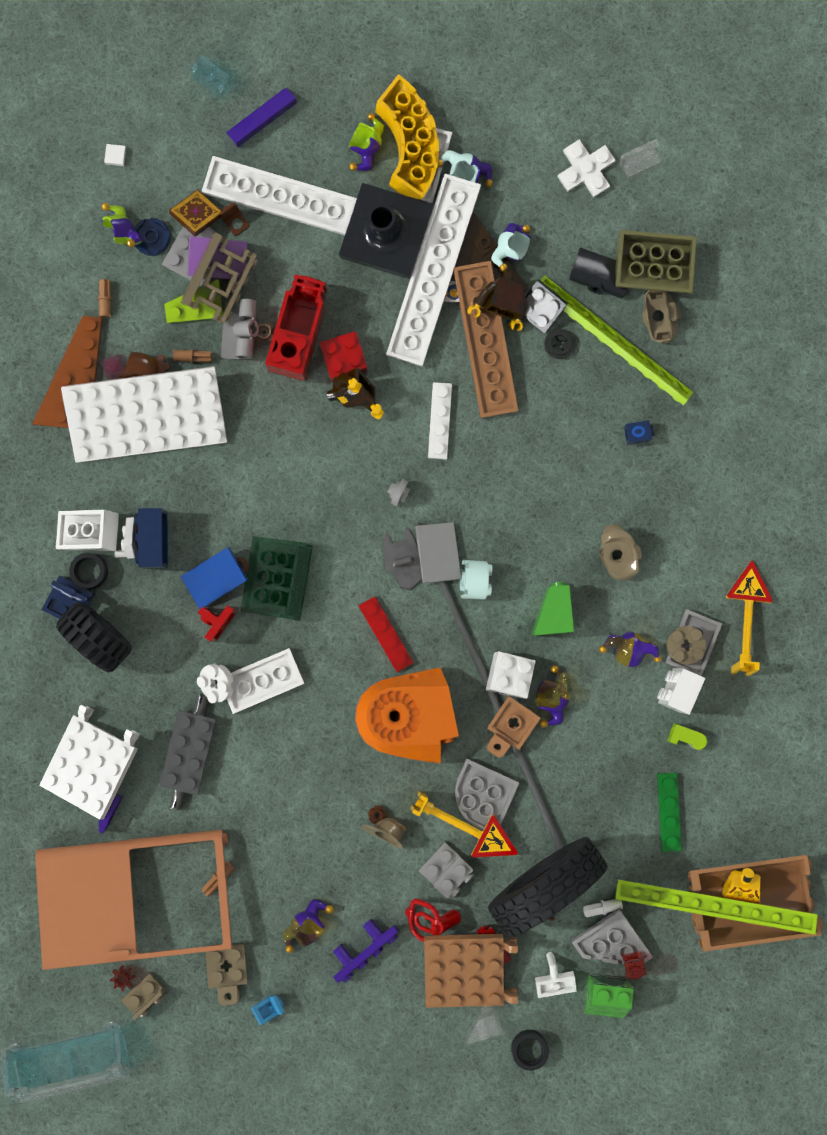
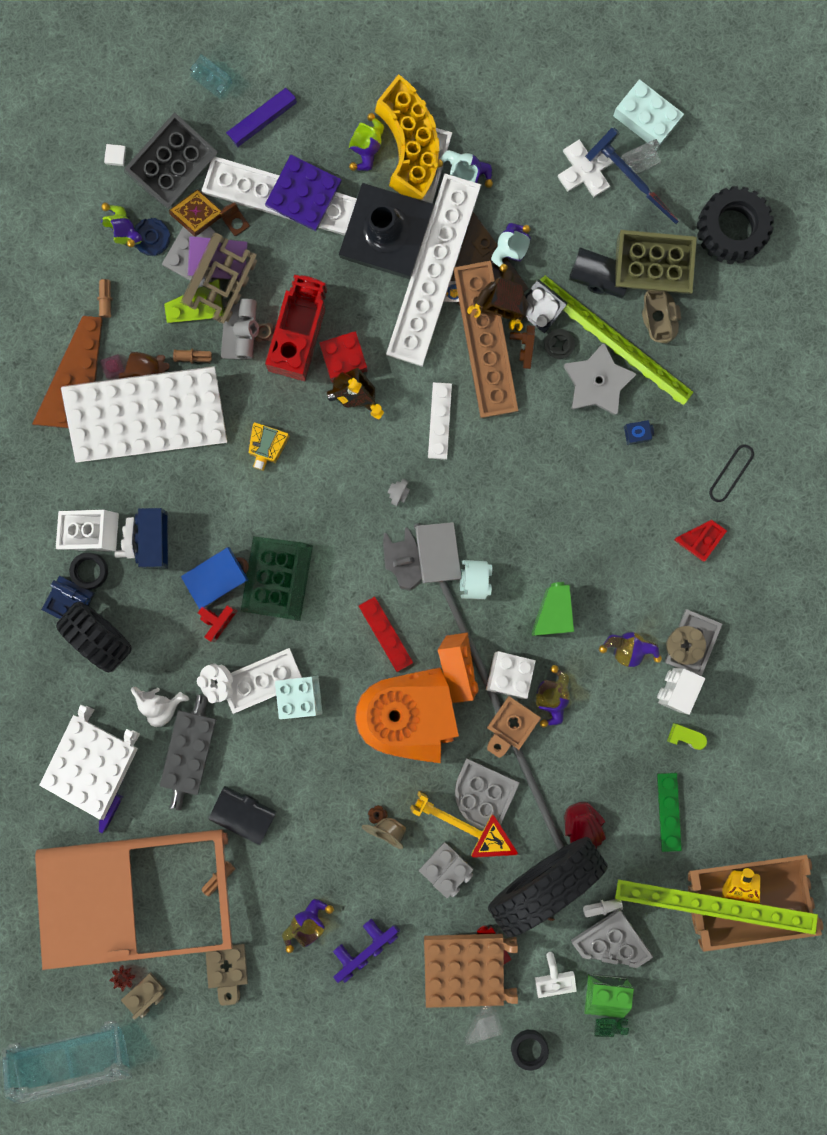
dark azure bracket [251,995,285,1025] -> none
red piece [405,898,461,942] -> none
dark tan piece [599,523,642,581] -> none
clear red brick [622,951,647,979] -> none
yellow piece [726,561,773,676] -> none
none -> dark grey slope [124,112,218,209]
none -> white piece [131,687,189,727]
none -> black panel [209,786,277,845]
none -> torso [249,422,290,471]
none -> dark purple plate [265,154,342,231]
none -> light aqua bracket [275,676,323,719]
none -> orange wedge [438,632,478,703]
none -> reddish brown plate [509,325,535,369]
none -> light grey plate [564,344,636,415]
none -> dark red hair [564,802,606,848]
none -> dark blue piece [585,127,679,224]
none -> clear green plate [594,1018,629,1037]
none -> light aqua brick [613,79,684,150]
none -> red wing [674,520,727,562]
none -> black tyre [697,186,774,264]
none -> black piece [709,445,754,502]

